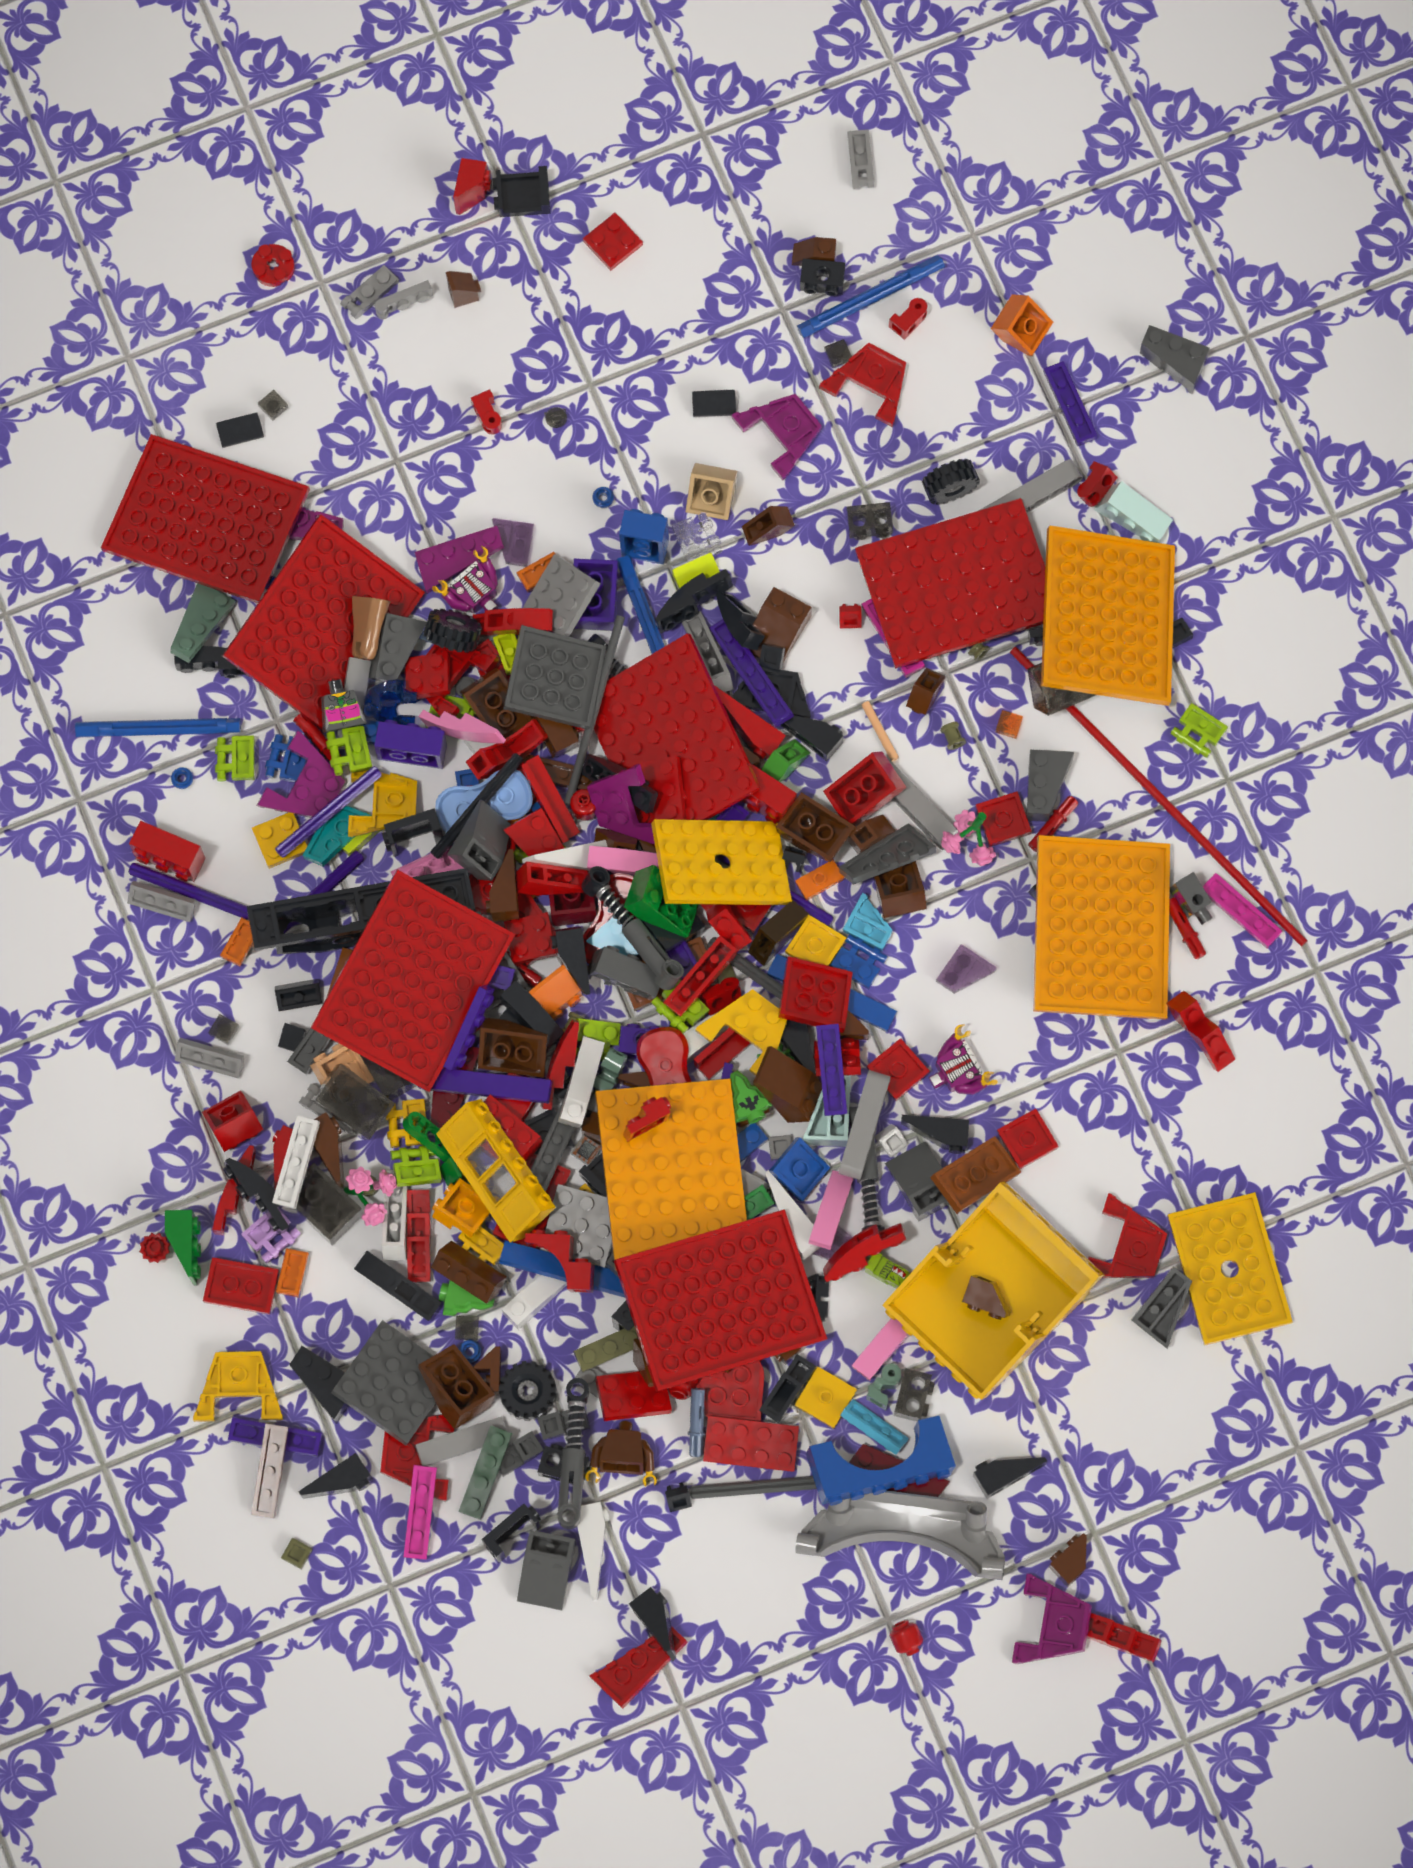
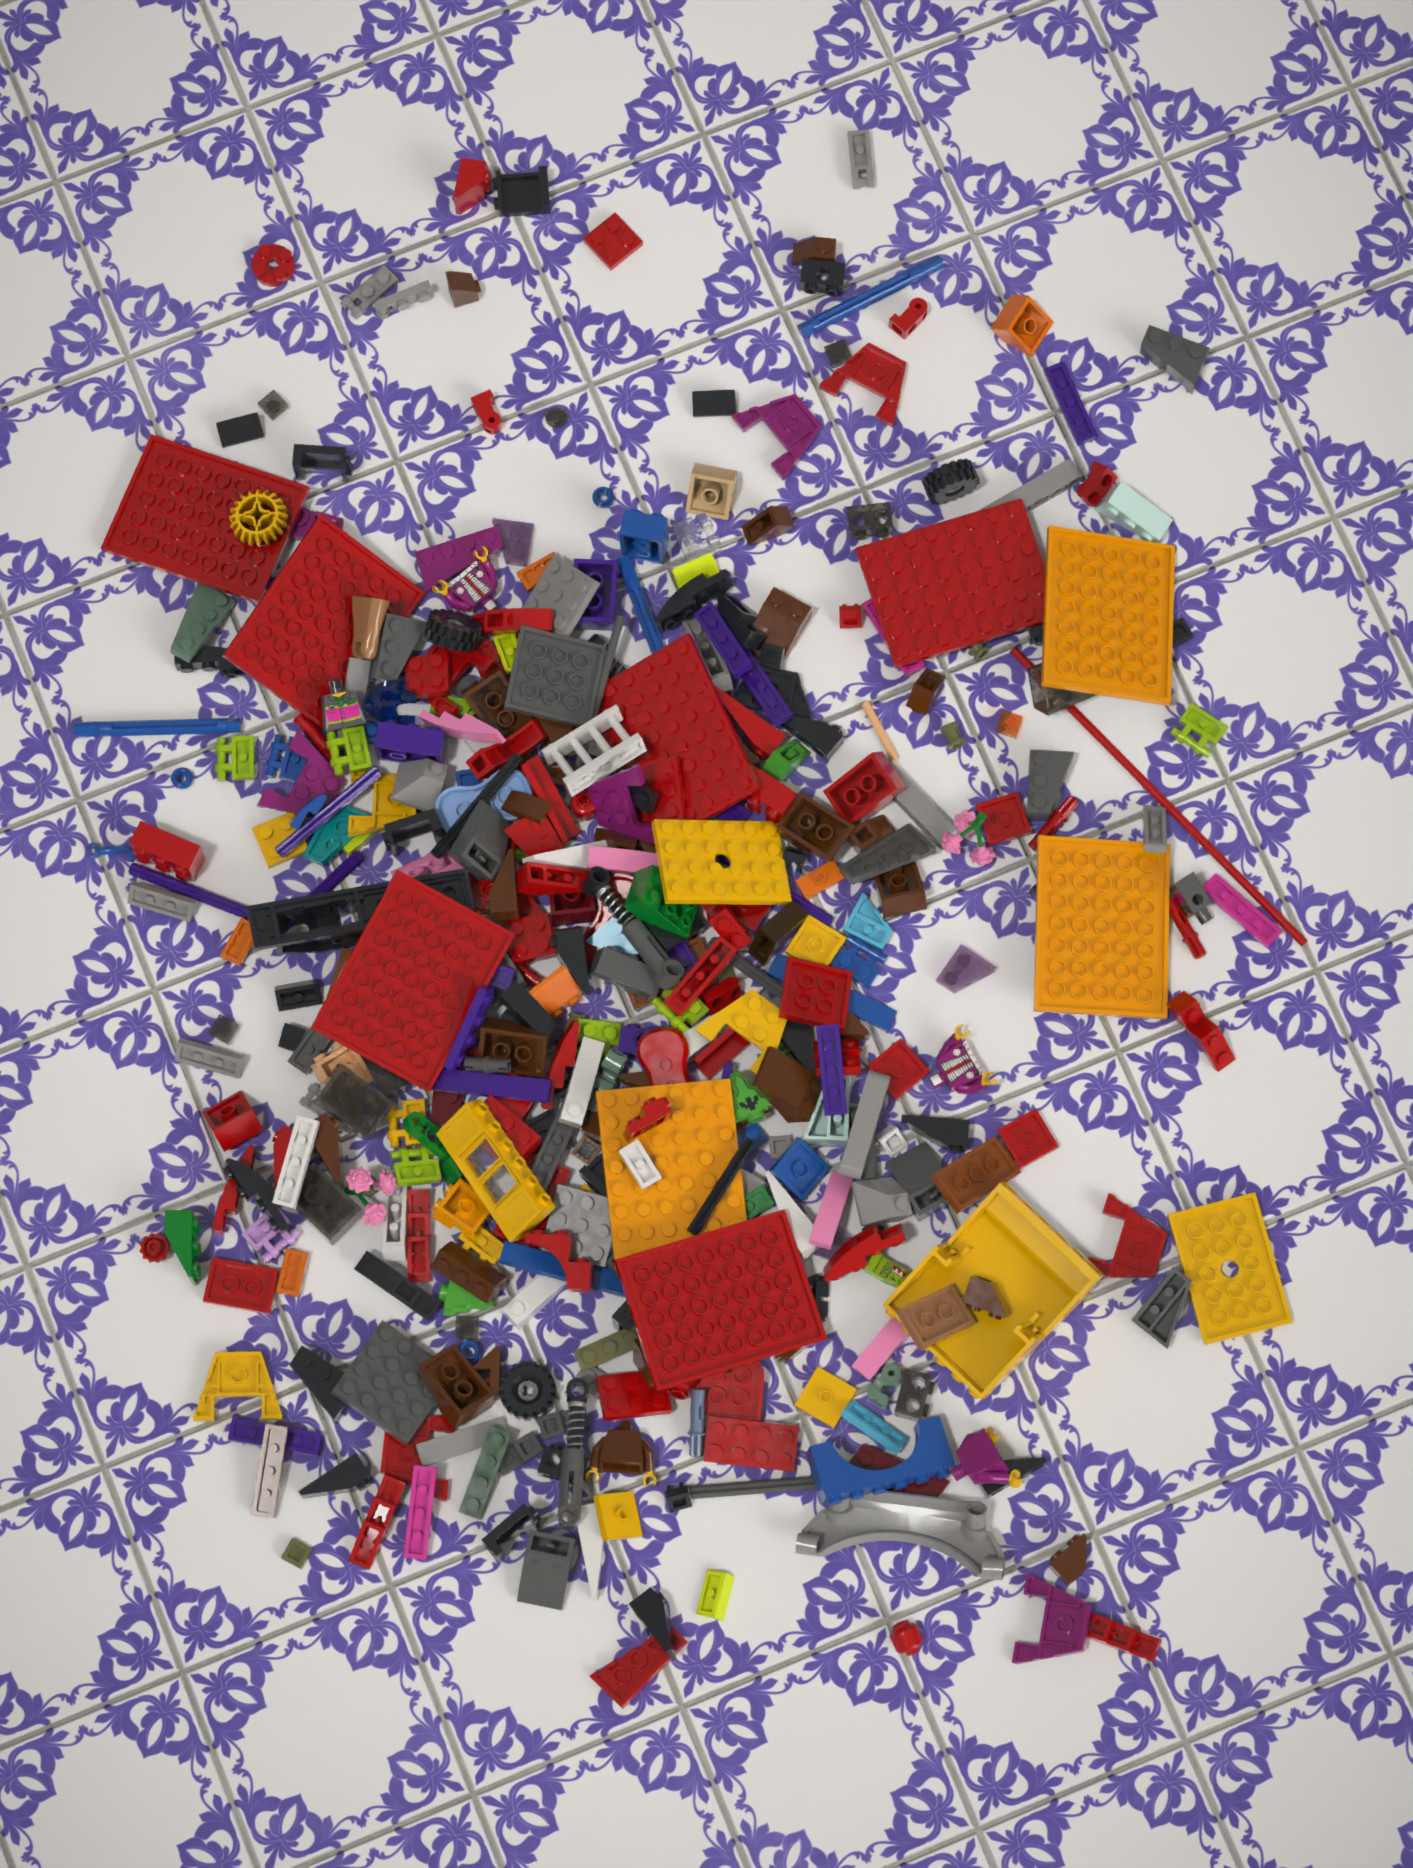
black slope [759,1354,817,1423] -> none
none -> blue piece [87,843,135,862]
none -> yellow gear [229,488,288,547]
none -> blue slope [288,792,328,830]
none -> black panel [292,444,353,483]
none -> red slope [348,1472,407,1570]
none -> light grey slope [390,758,448,811]
none -> dark grey pin [464,1056,512,1074]
none -> reddish brown slope [501,790,551,825]
none -> white fence [541,705,647,797]
none -> yellow plate [593,1492,643,1541]
none -> white plate [618,1139,662,1190]
none -> black axle [687,1137,755,1236]
none -> dark purple plate [694,601,754,679]
none -> neon yellow slope [696,1569,734,1621]
none -> light grey slope [851,1177,913,1226]
none -> medium nougat plate [896,1284,976,1351]
none -> magenta torso [950,1427,1023,1488]
none -> light grey plate [1142,805,1167,854]

